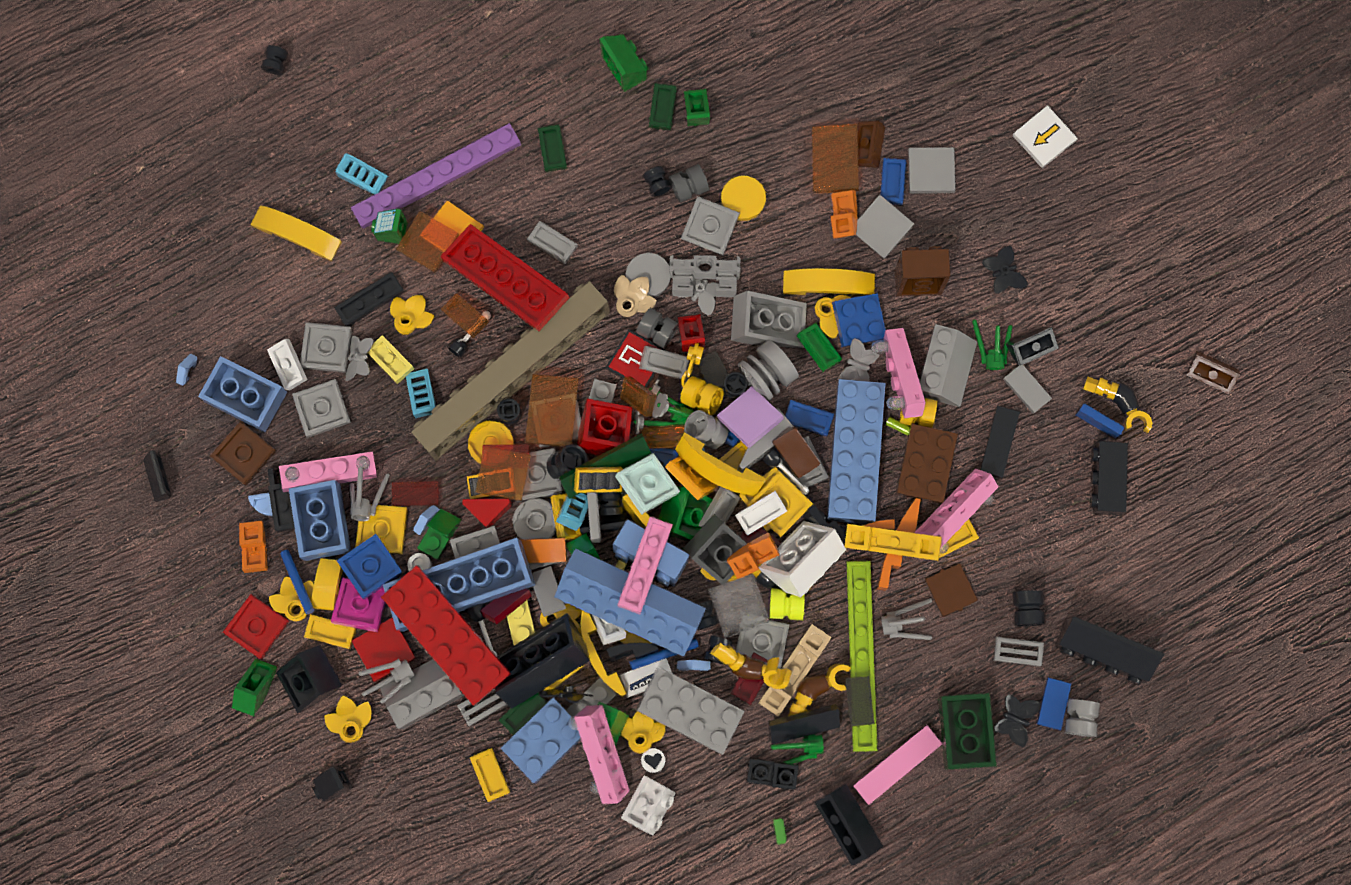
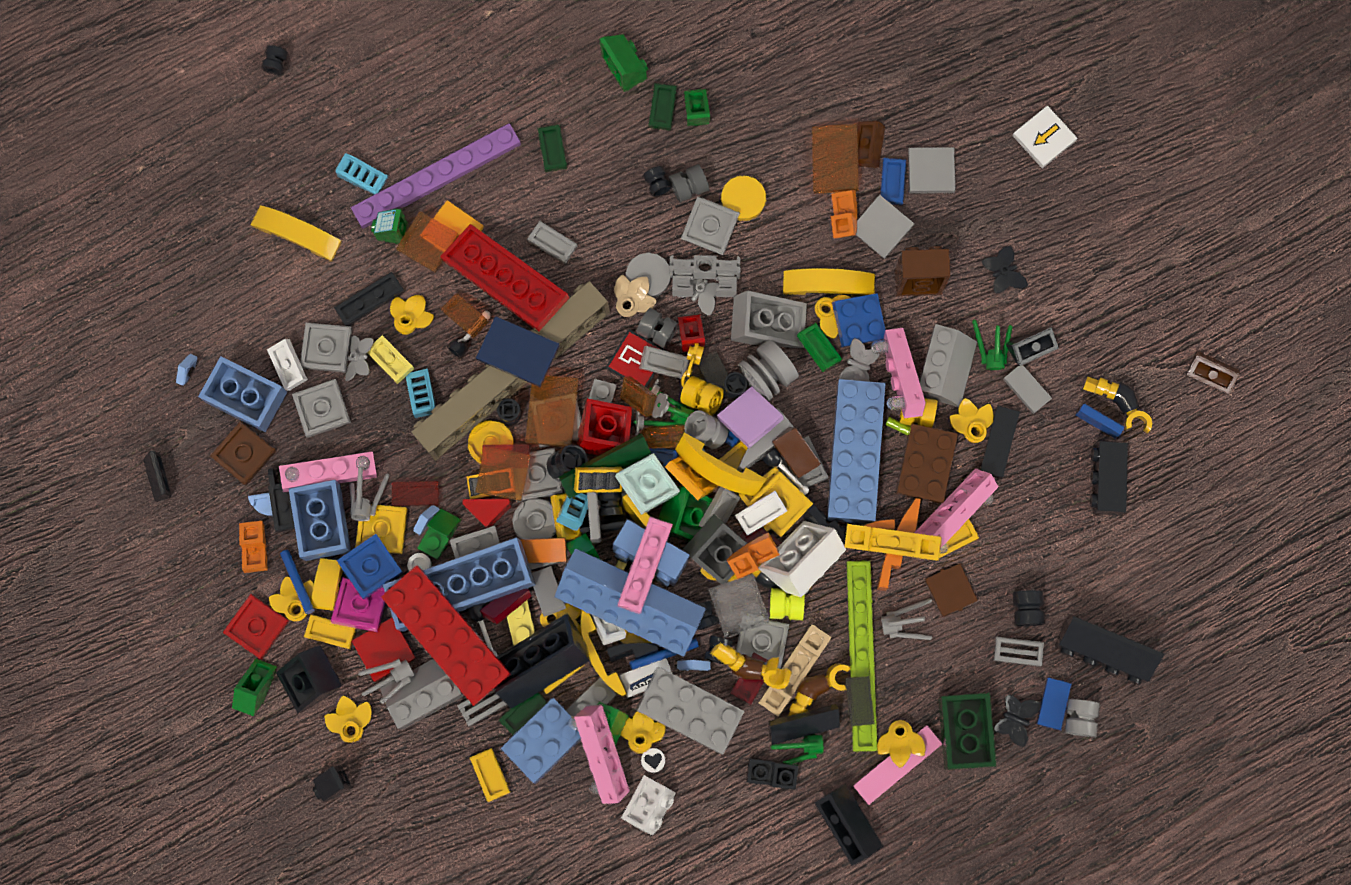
black piece [539,684,593,703] -> none
bright green tile [773,818,787,844] -> none
blue tile [785,400,834,437] -> none
none -> dark blue tile [476,316,560,387]
none -> yellow plate [877,720,926,768]
none -> yellow plate [949,398,993,443]

